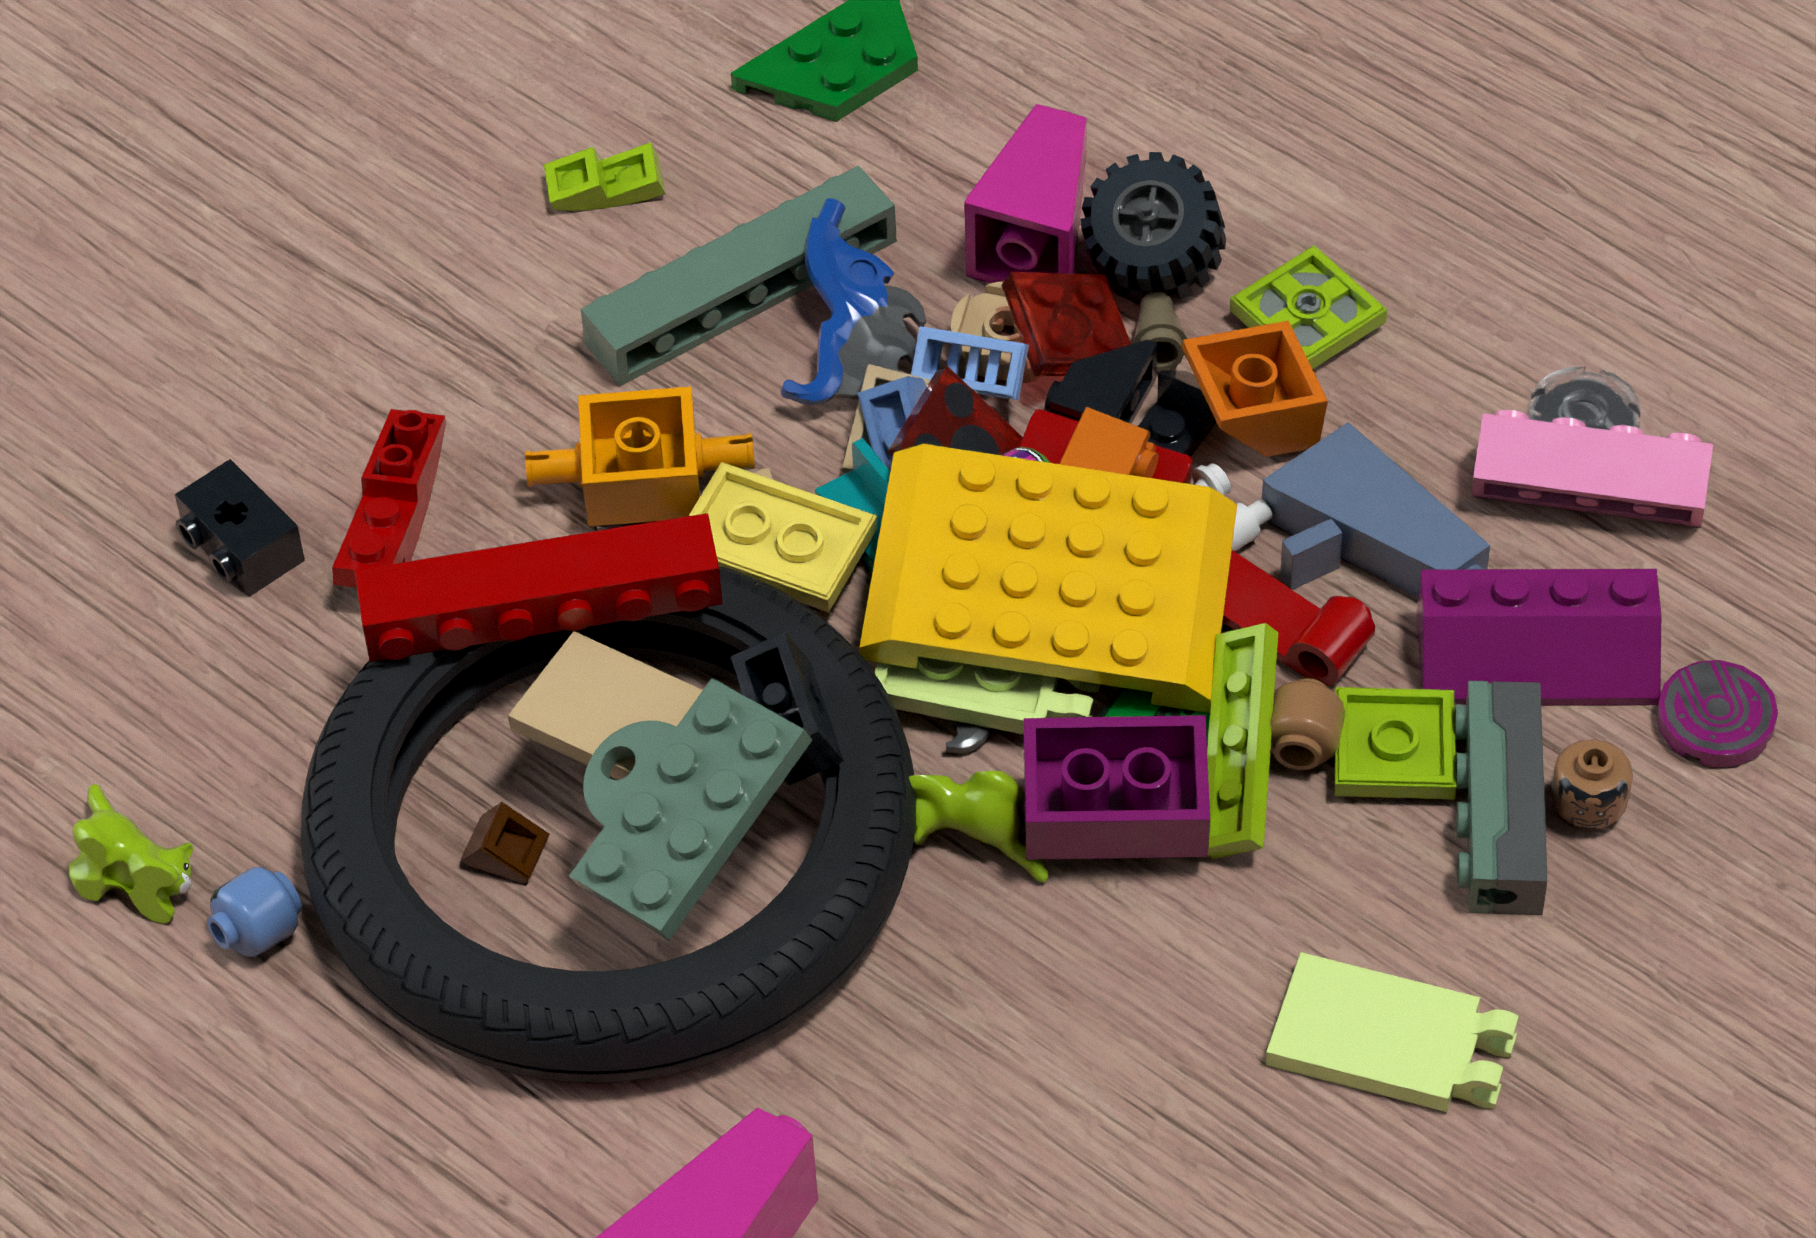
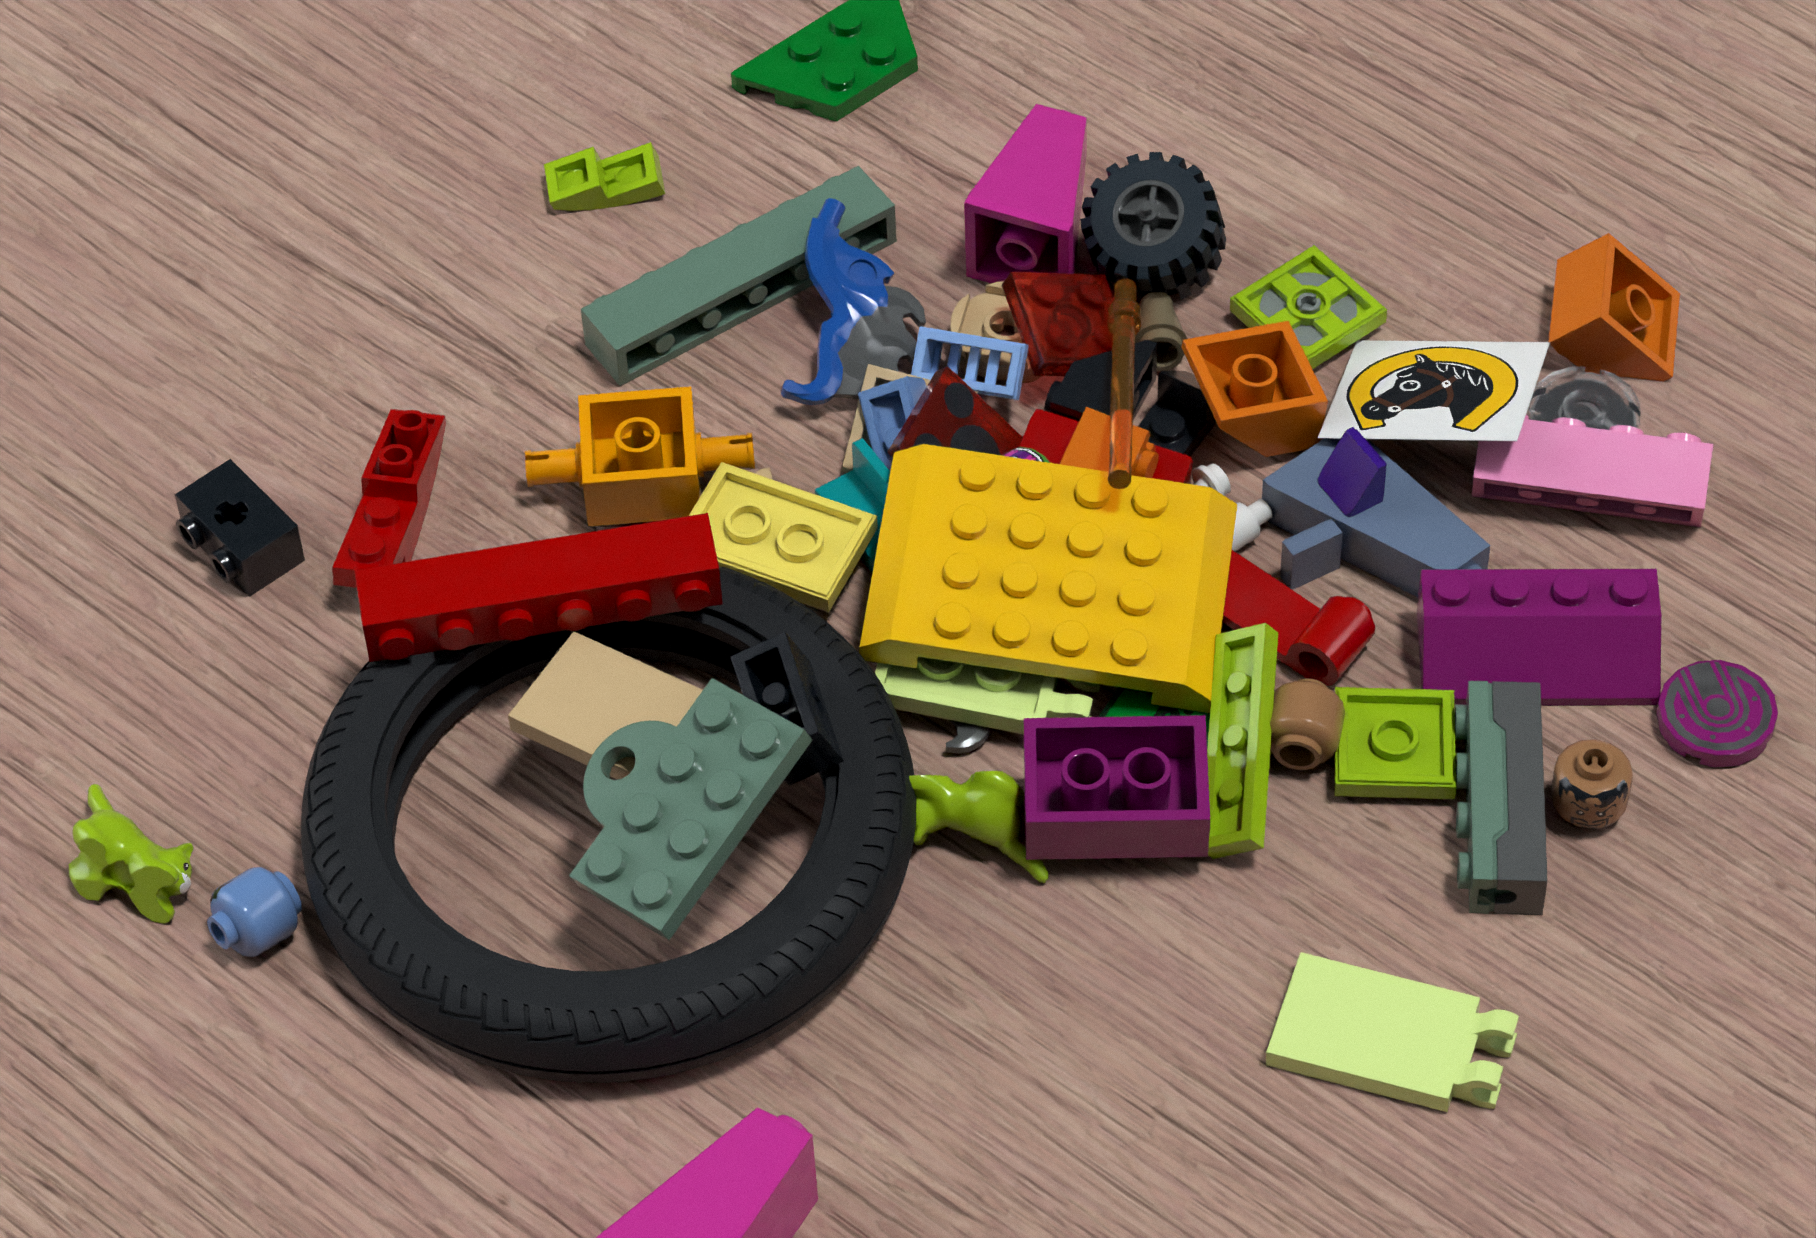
reddish brown slope [461,802,550,884] -> none
none -> clear orange bar [1108,279,1142,489]
none -> sticker [1318,340,1550,441]
none -> dark purple slope [1318,427,1387,517]
none -> orange slope [1548,233,1680,381]

